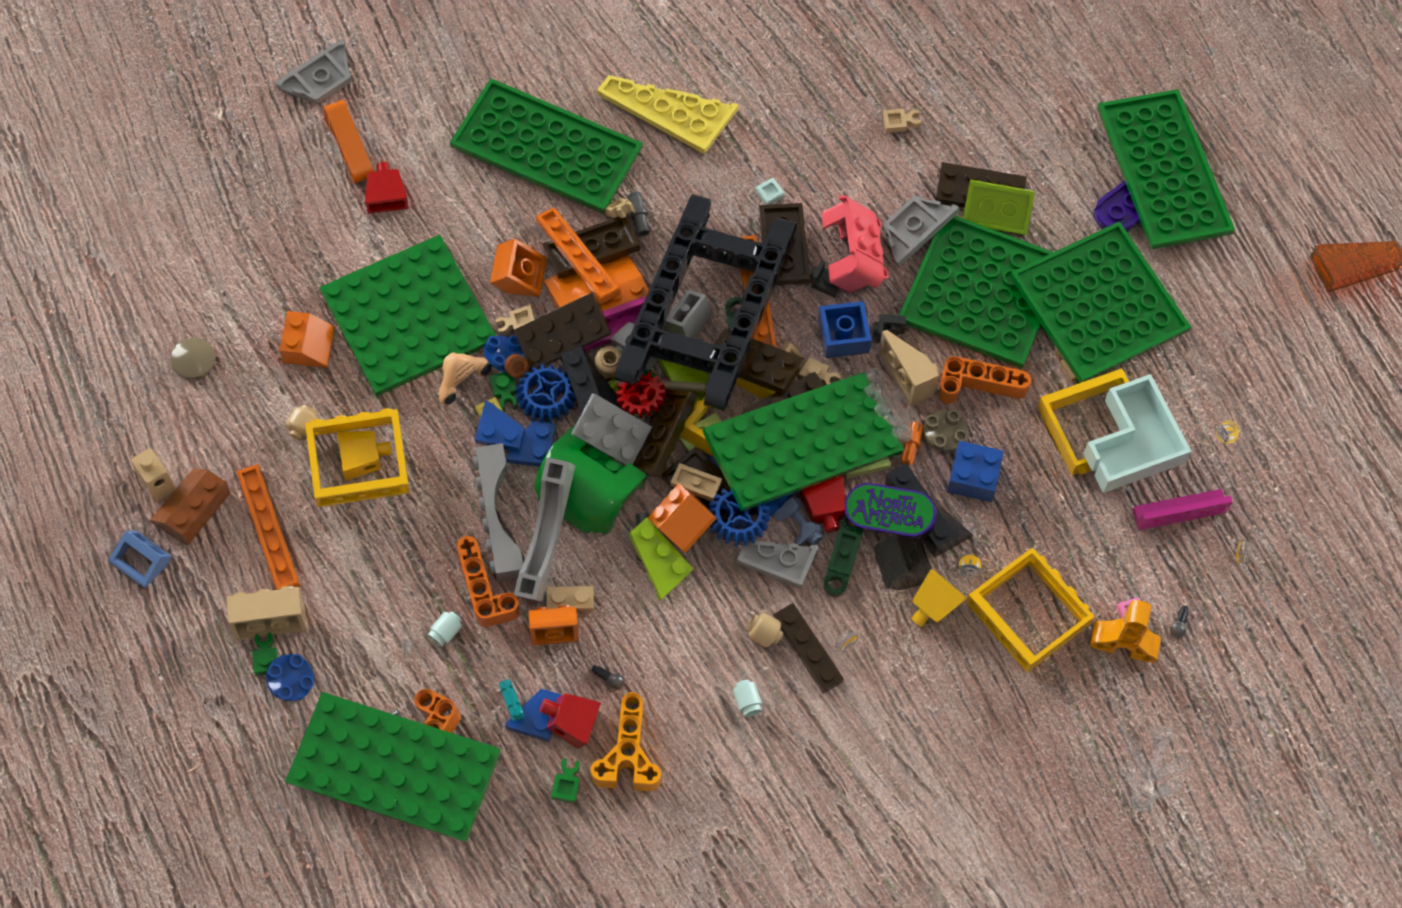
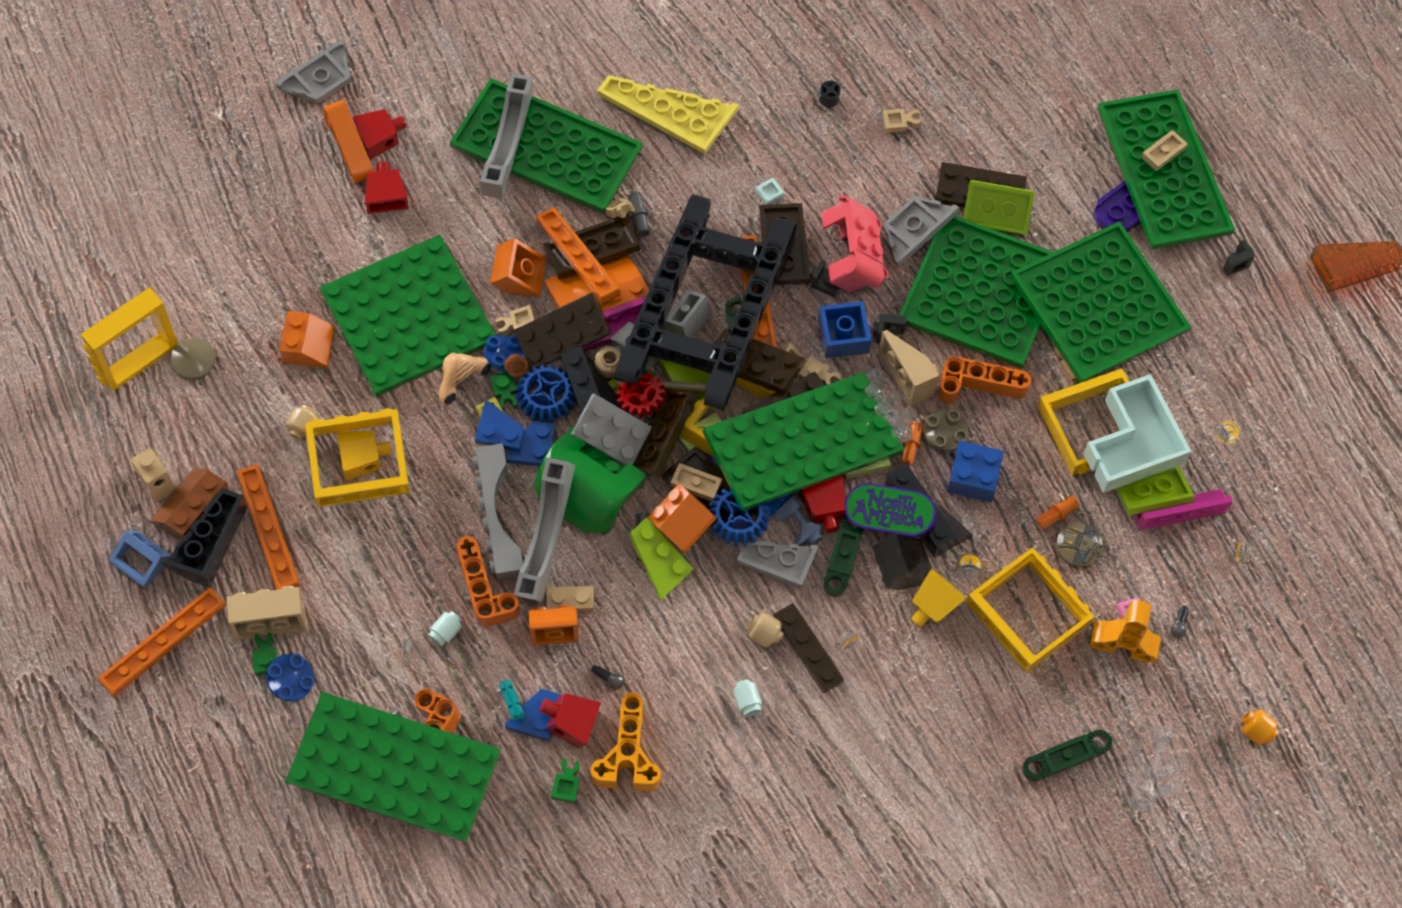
none -> yellow window [81,287,178,392]
none -> orange tile [98,587,226,697]
none -> black wedge [162,488,248,587]
none -> red torso [352,109,407,160]
none -> light grey arch [480,73,534,199]
none -> black wheel [819,80,841,108]
none -> dark green plate [1022,729,1112,781]
none -> orange axle [1037,495,1080,529]
none -> dark tan dish [1057,523,1103,567]
none -> lime plate [1115,466,1195,516]
none -> tan plate [1141,130,1188,171]
none -> pearl dark grey bracket [1223,239,1255,276]
none -> light orange head [1241,709,1279,745]

